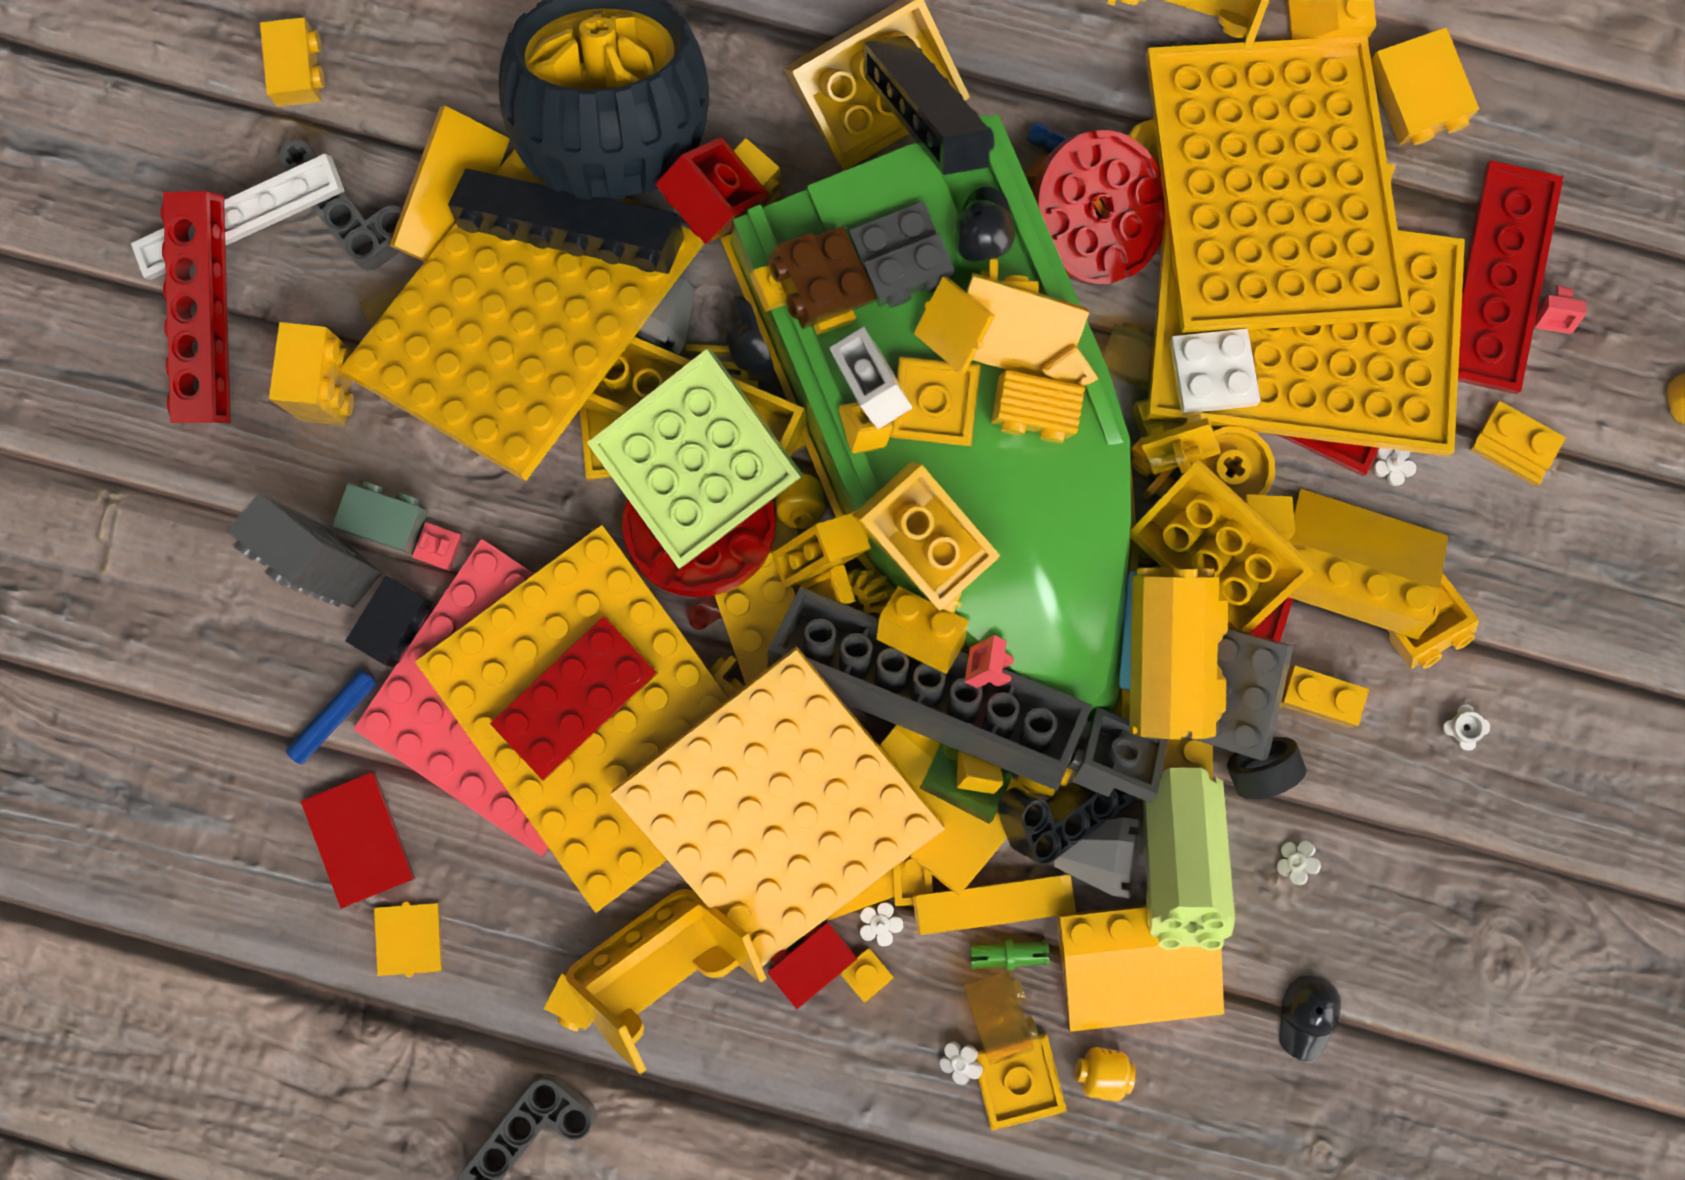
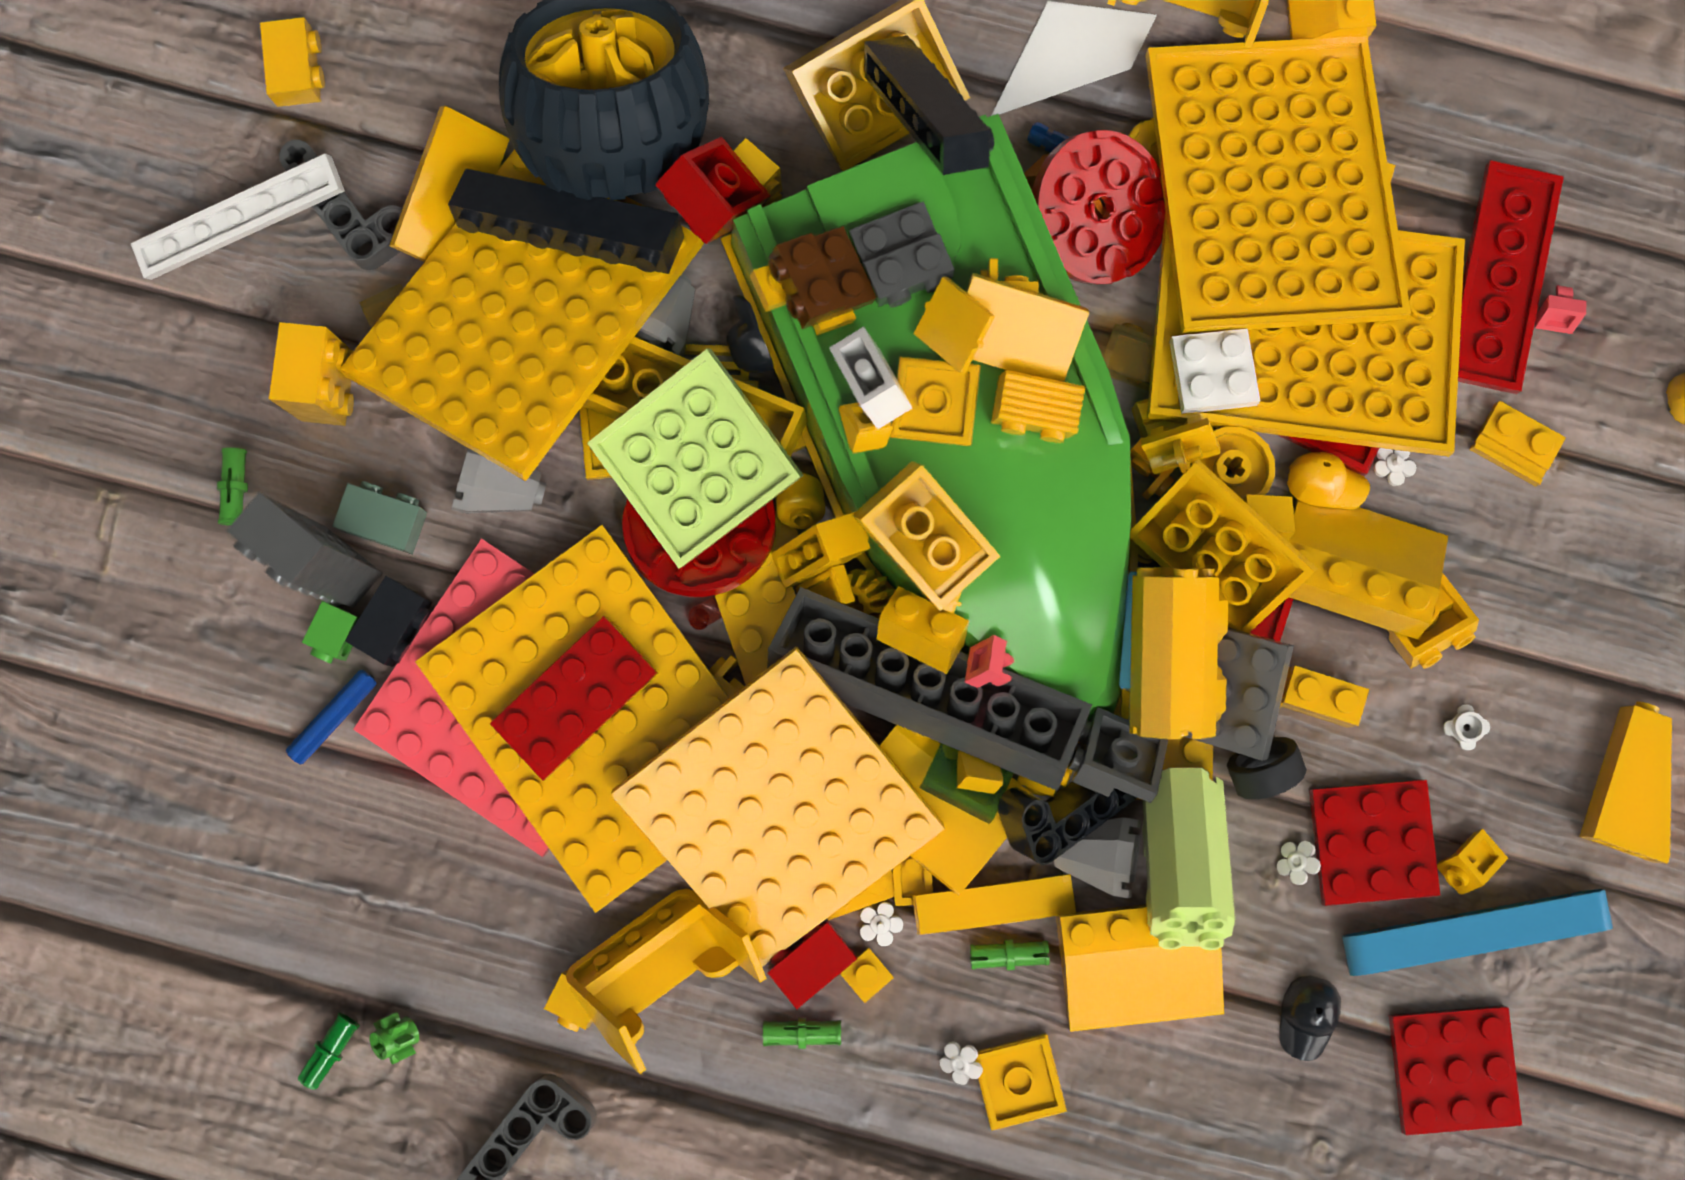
red brick [160,191,231,423] -> none
red tile [300,772,415,909] -> none
yellow piece [374,901,442,977] -> none
coral tile [412,522,463,571] -> none
black cap [956,187,1015,262] -> none
clear yellow brick [964,971,1039,1066] -> none
yellow tile [1041,344,1099,386] -> none
yellow head [1075,1047,1136,1102] -> none
yellow brick [1371,27,1479,146] -> none
none -> bright green pin [217,448,248,526]
none -> green axle [298,1013,360,1090]
none -> bright green brick [302,601,360,664]
none -> bright green gear [370,1012,419,1064]
none -> light grey cone [451,448,546,514]
none -> bright green pin [763,1017,841,1049]
none -> white sticker [991,1,1157,116]
none -> yellow cap [1287,452,1370,510]
none -> red plate [1309,780,1441,906]
none -> dark azure beam [1342,889,1613,976]
none -> red plate [1389,1005,1522,1136]
none -> yellow bracket [1437,828,1508,895]
none -> yellow slope [1579,701,1672,864]

